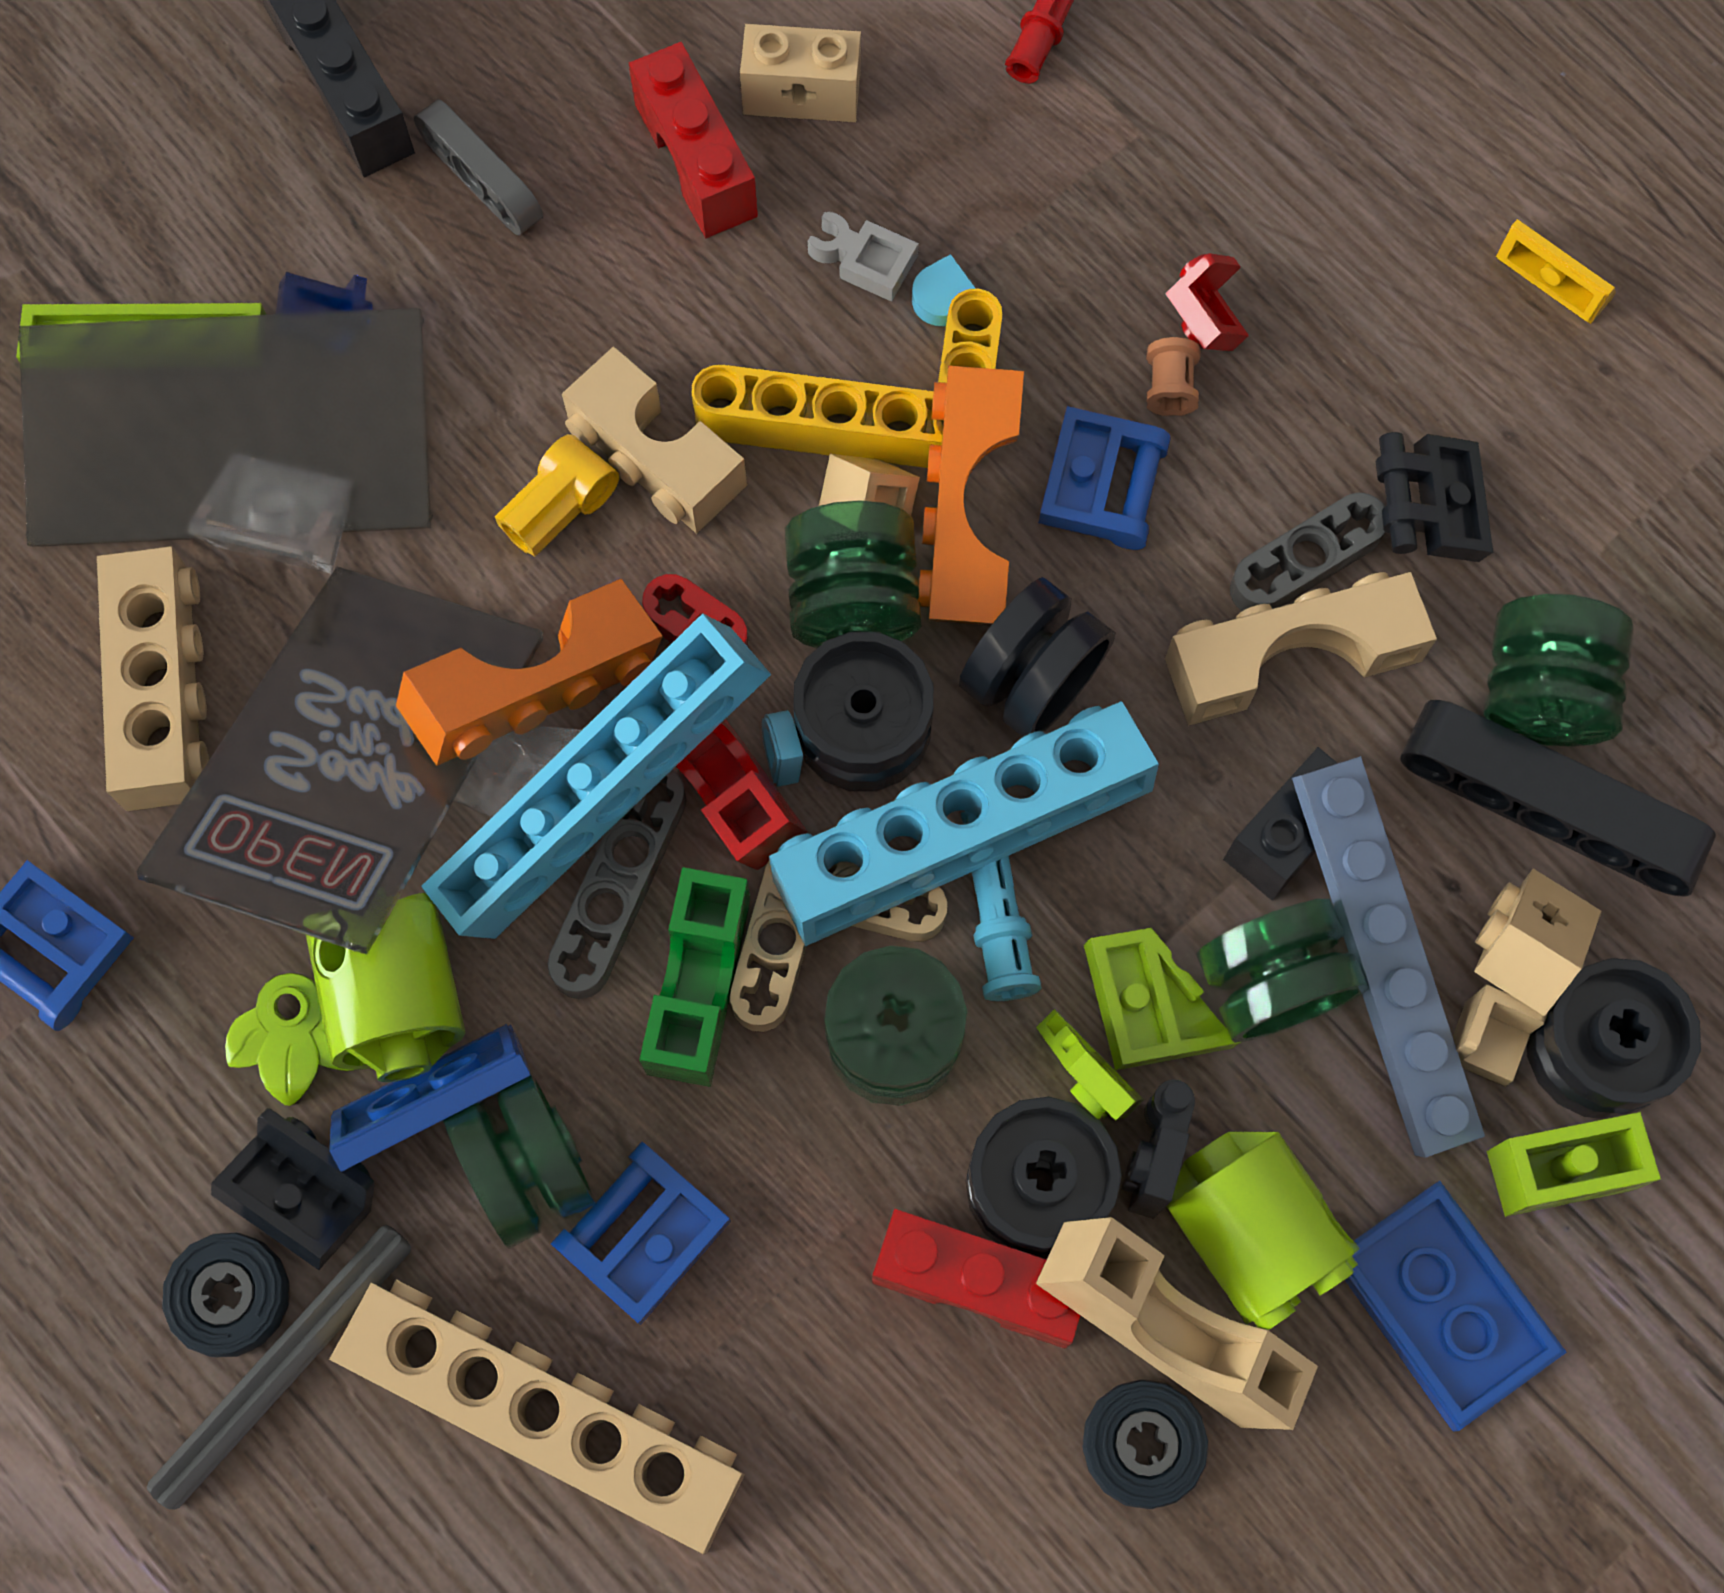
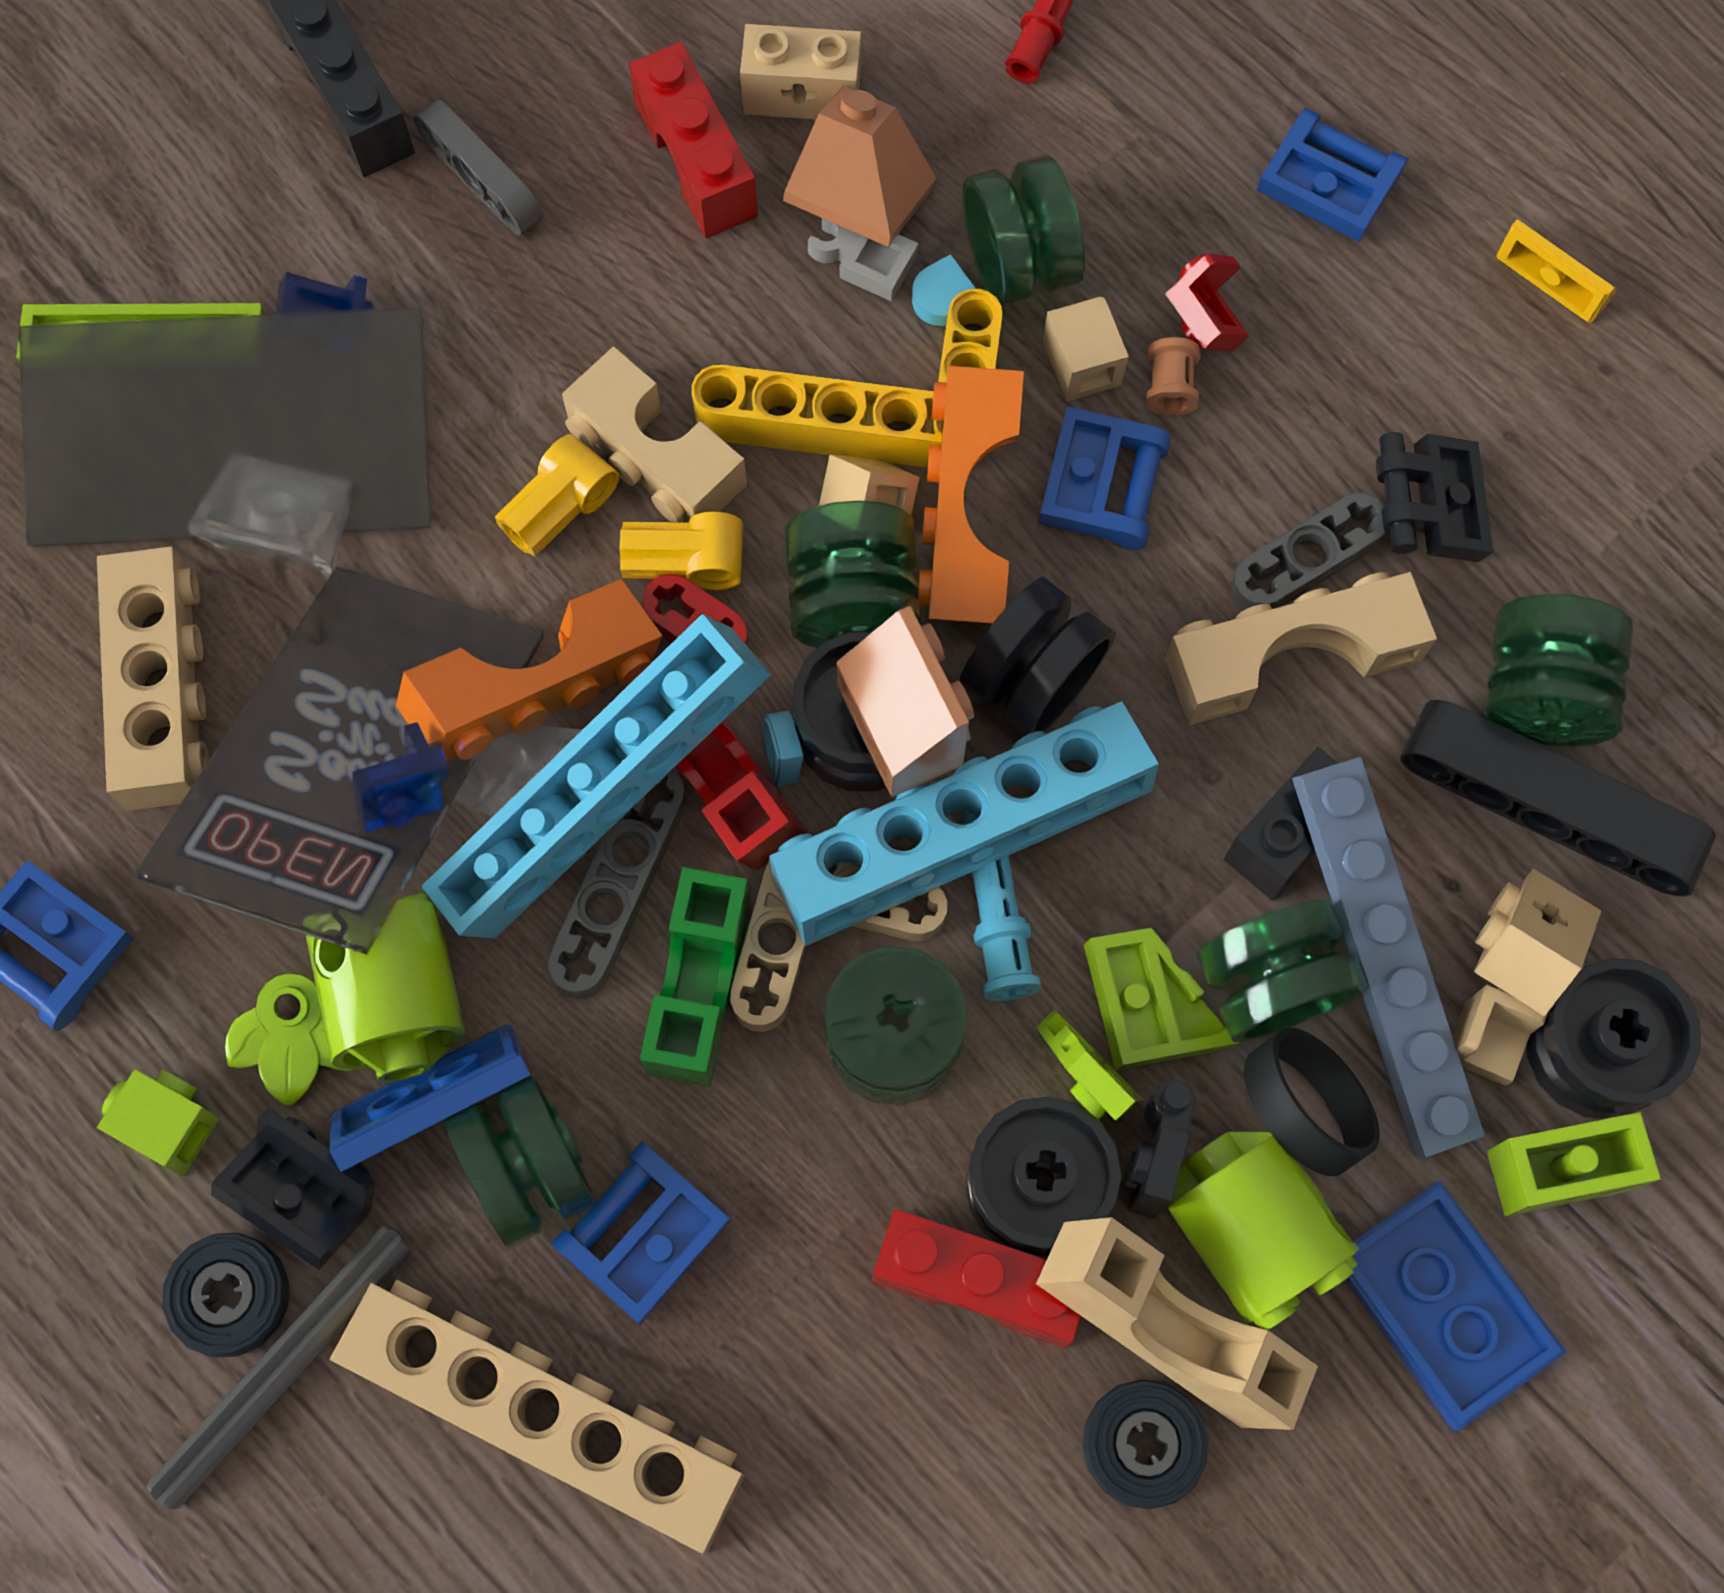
none -> lime brick [96,1069,220,1176]
none -> clear blue bracket [352,722,449,833]
none -> yellow piece [619,512,743,591]
none -> nougat slope [783,85,937,247]
none -> slope [836,606,974,797]
none -> clear green wheel [962,154,1085,306]
none -> tan panel [1043,297,1129,402]
none -> black tyre [1244,1027,1380,1176]
none -> blue plate [1257,107,1409,242]

